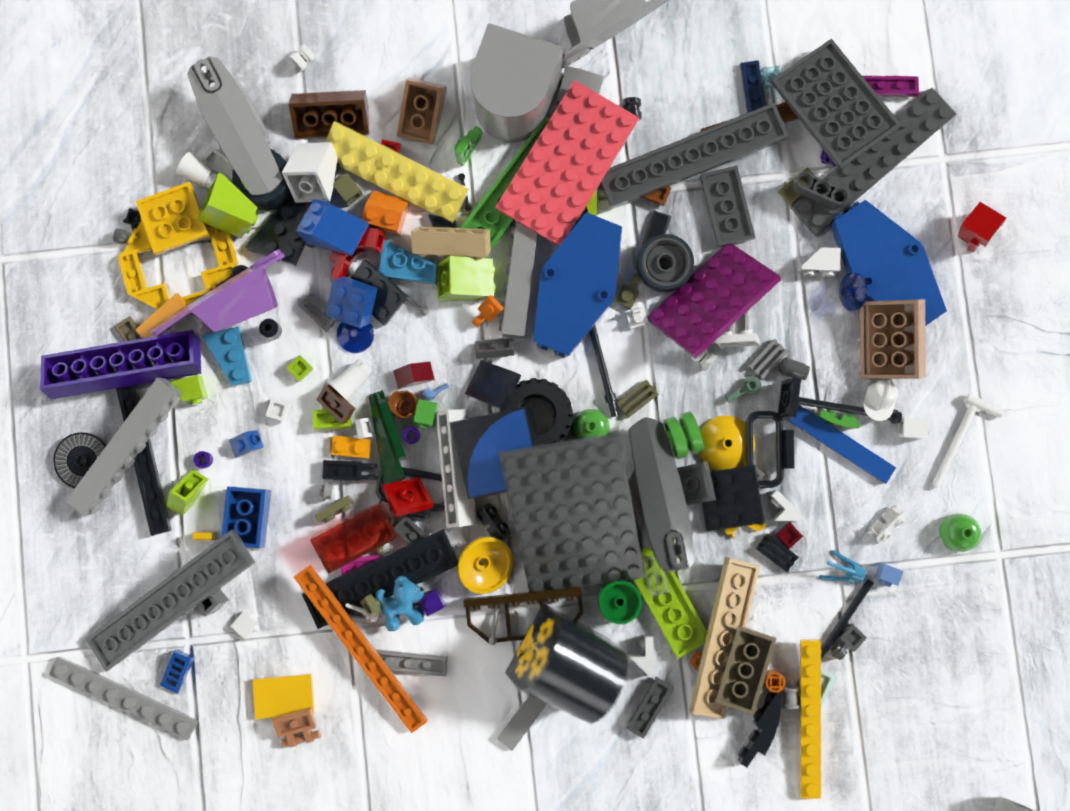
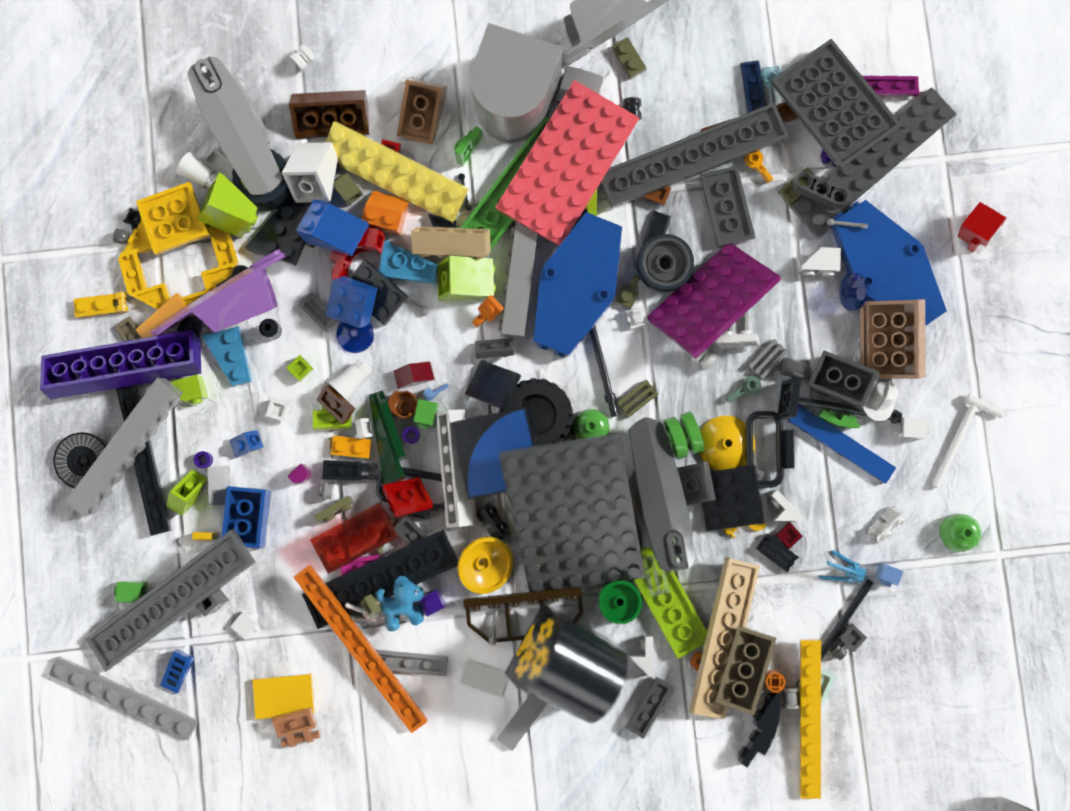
none -> yellow plate [73,292,129,318]
none -> bright green brick [114,581,147,602]
none -> black piece [175,317,203,339]
none -> slope [207,466,231,505]
none -> magenta brick [288,464,311,484]
none -> white sticker [460,660,508,697]
none -> olive plate [611,37,647,80]
none -> light orange plate [744,151,774,183]
none -> dark grey brick [808,350,880,411]
none -> light grey hinge [827,218,868,228]

